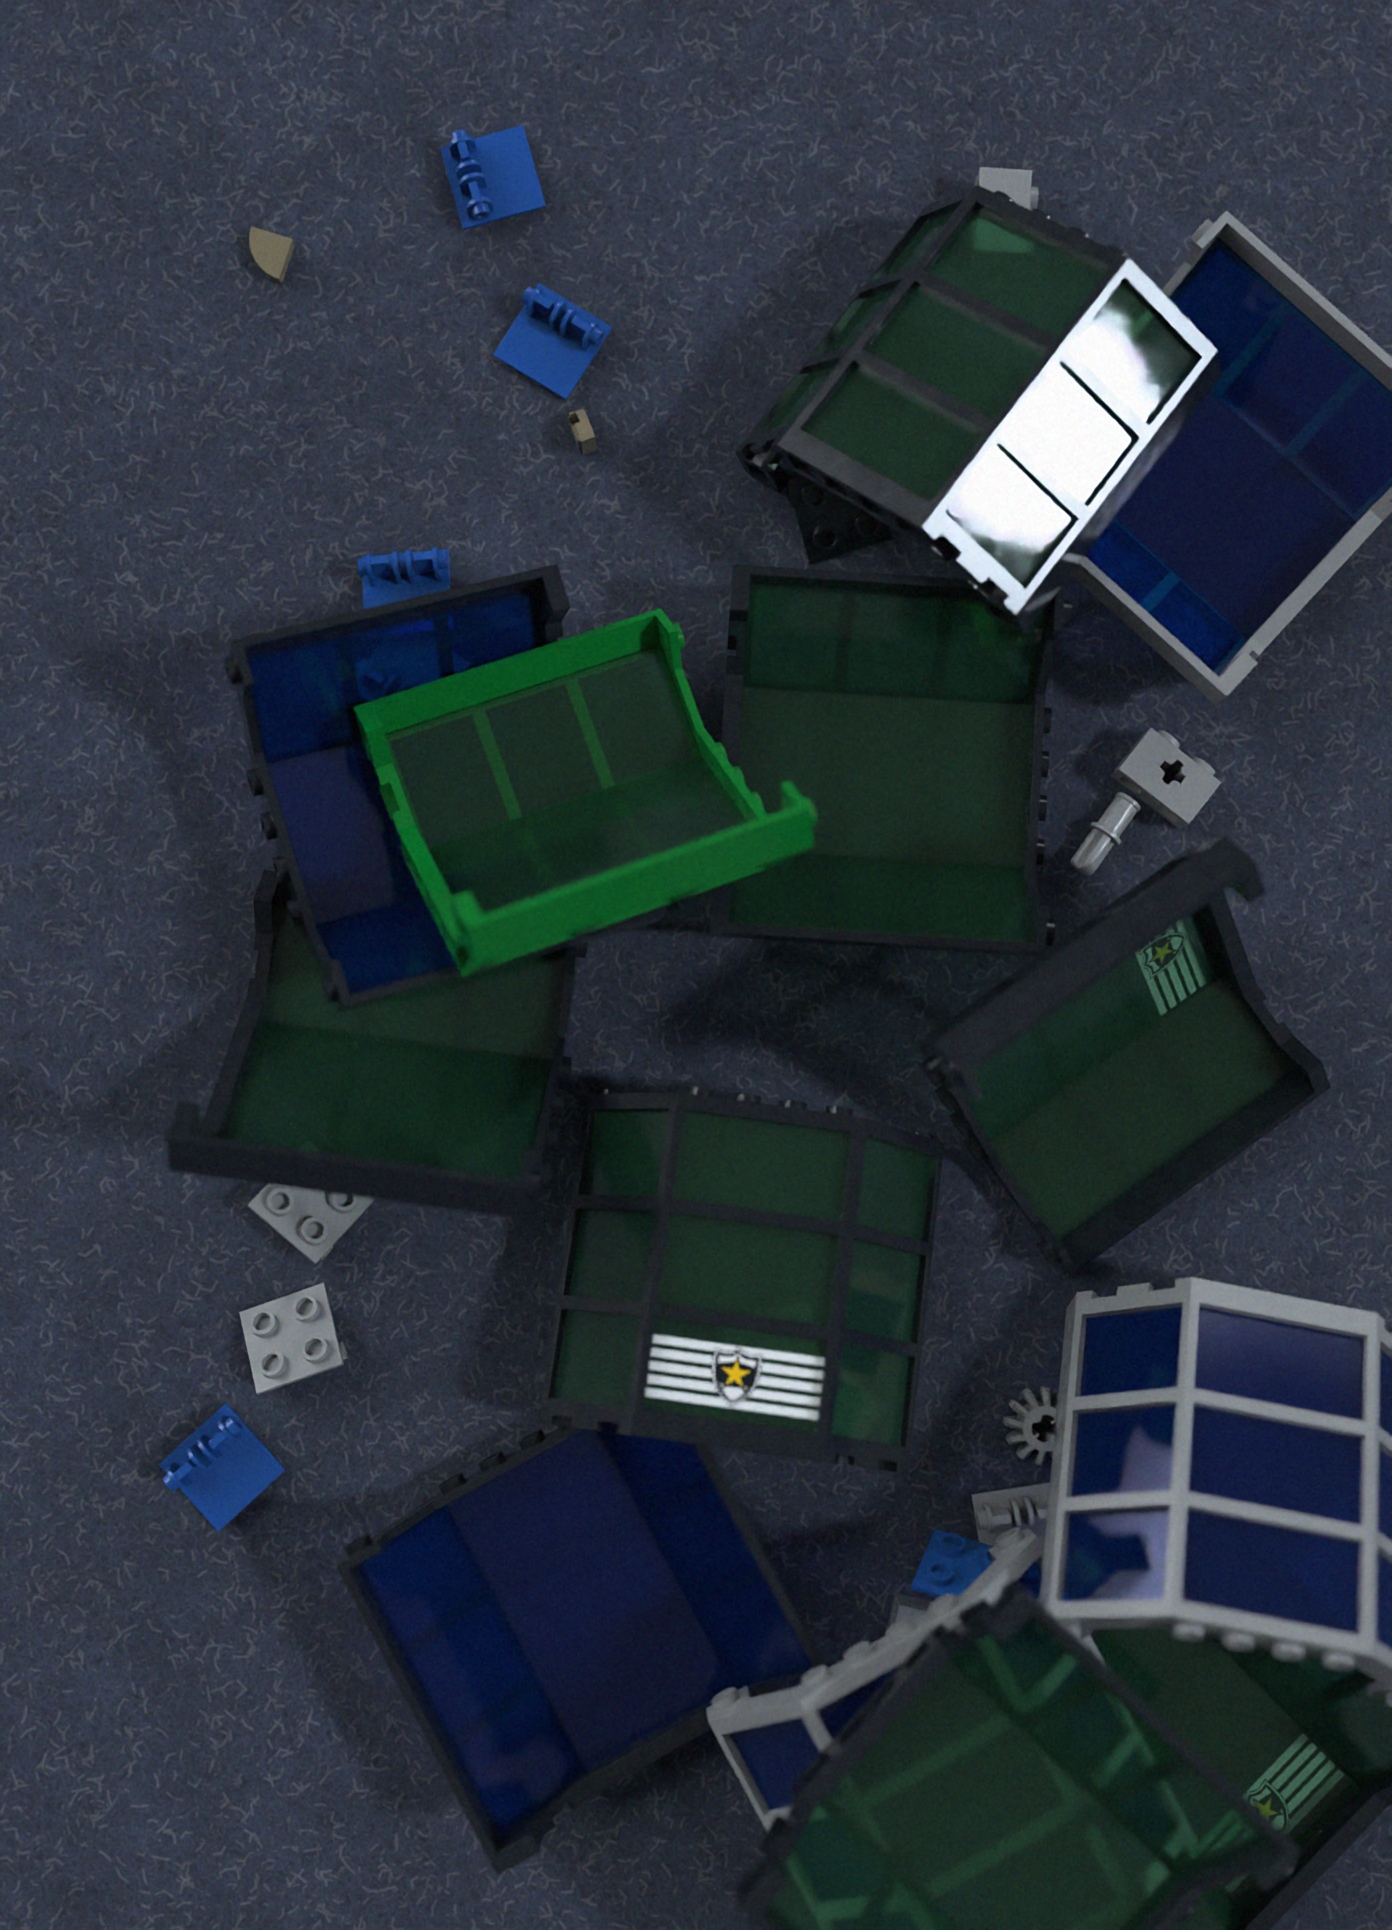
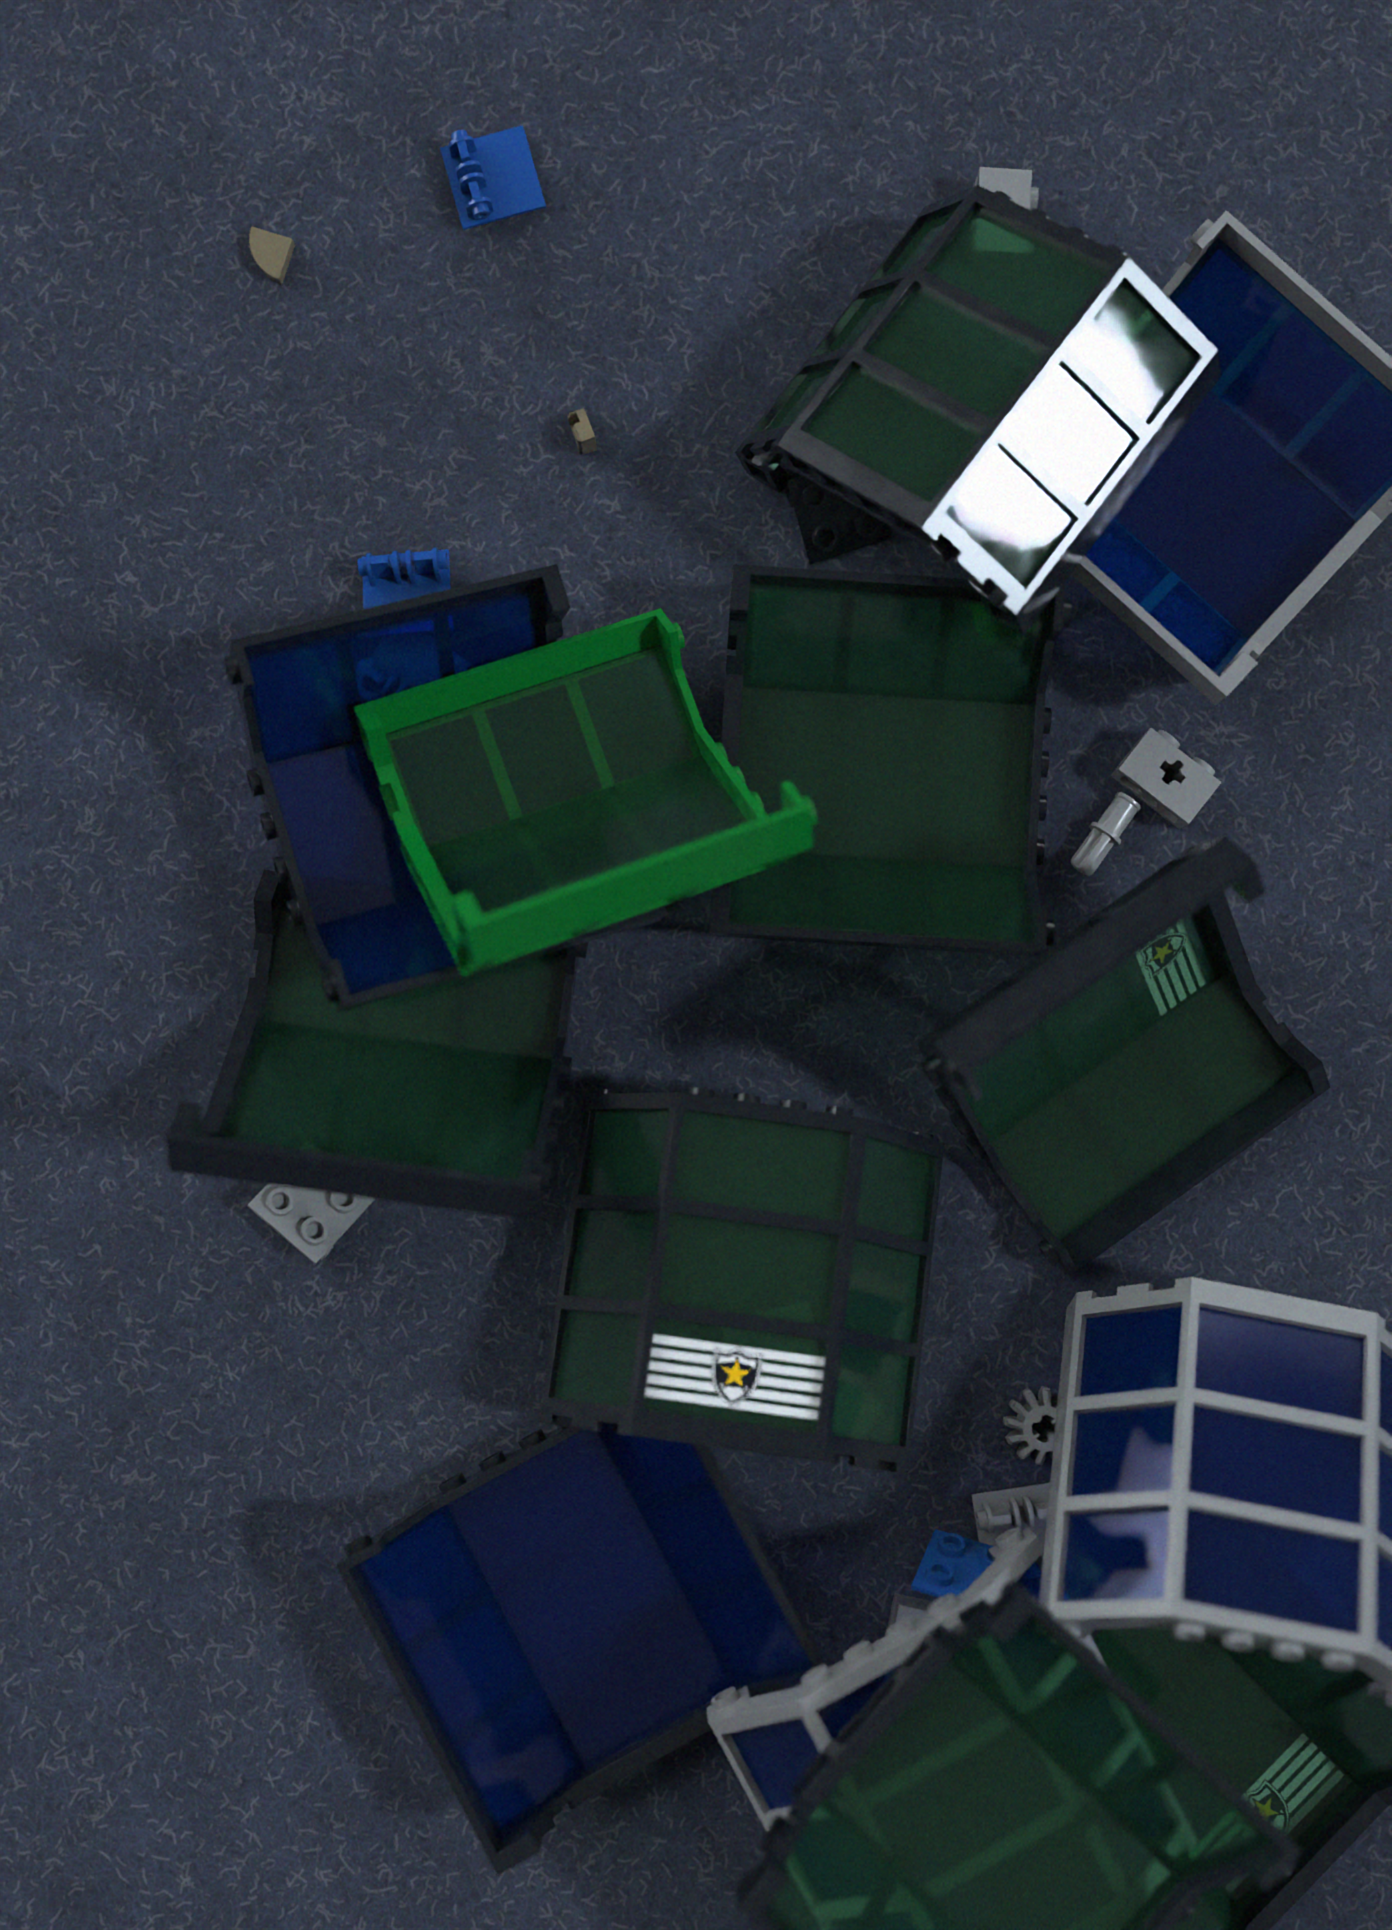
blue hinge [159,1403,286,1532] -> none
light grey hinge [239,1282,348,1395] -> none
blue hinge [493,283,612,401] -> none

